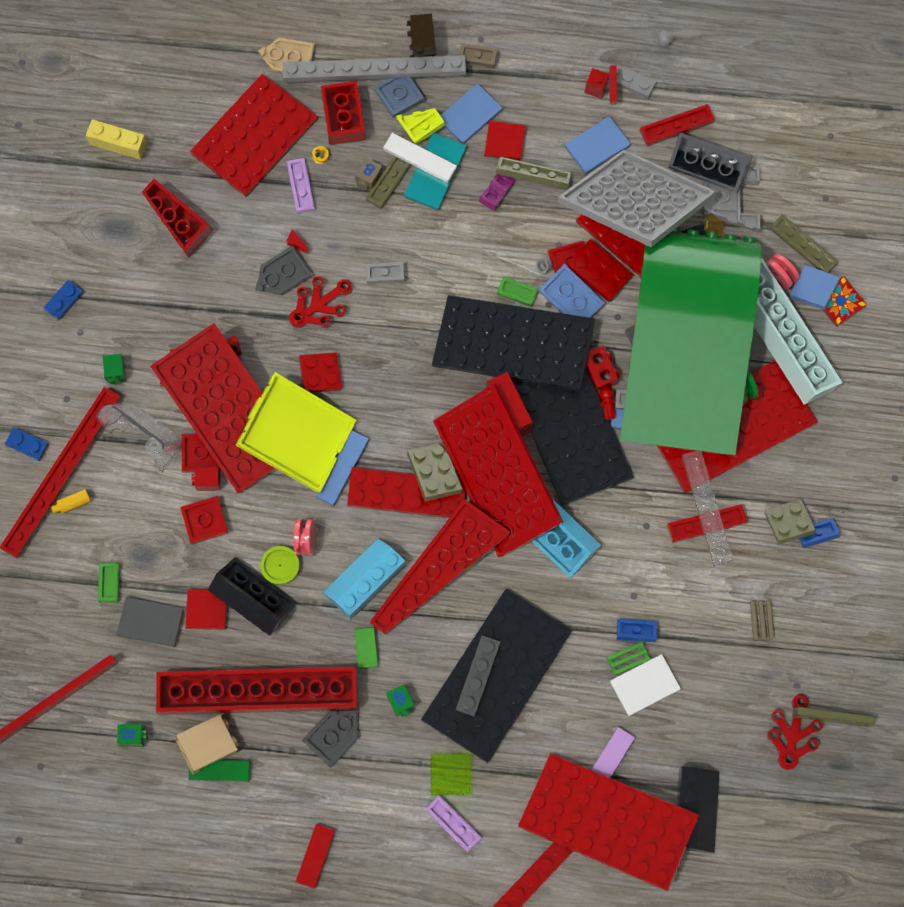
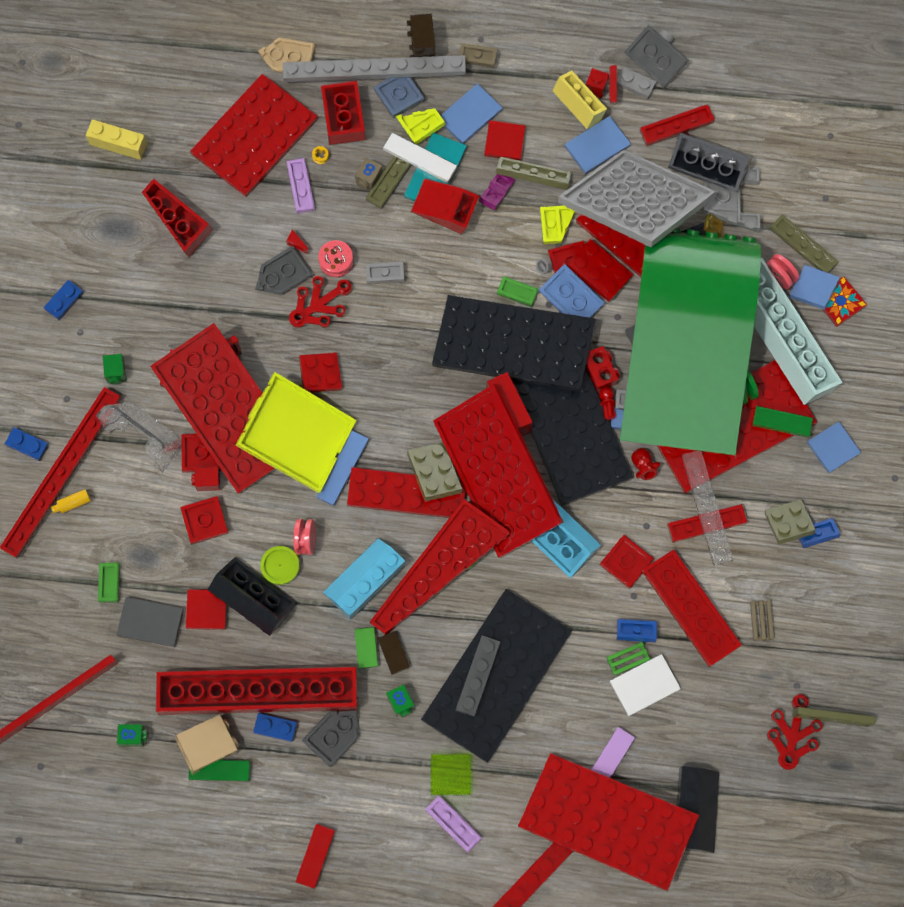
none -> blue plate [253,713,297,742]
none -> coral head [318,240,353,277]
none -> dark brown tile [377,631,410,675]
none -> red slope [411,179,479,234]
none -> neon yellow wing [540,206,575,244]
none -> light yellow brick [553,71,607,129]
none -> red tile [599,534,654,589]
none -> dark grey tile [624,25,689,88]
none -> red animal [631,448,661,480]
none -> red plate [641,549,742,667]
none -> green tile [752,406,813,438]
none -> medium blue tile [807,422,861,474]

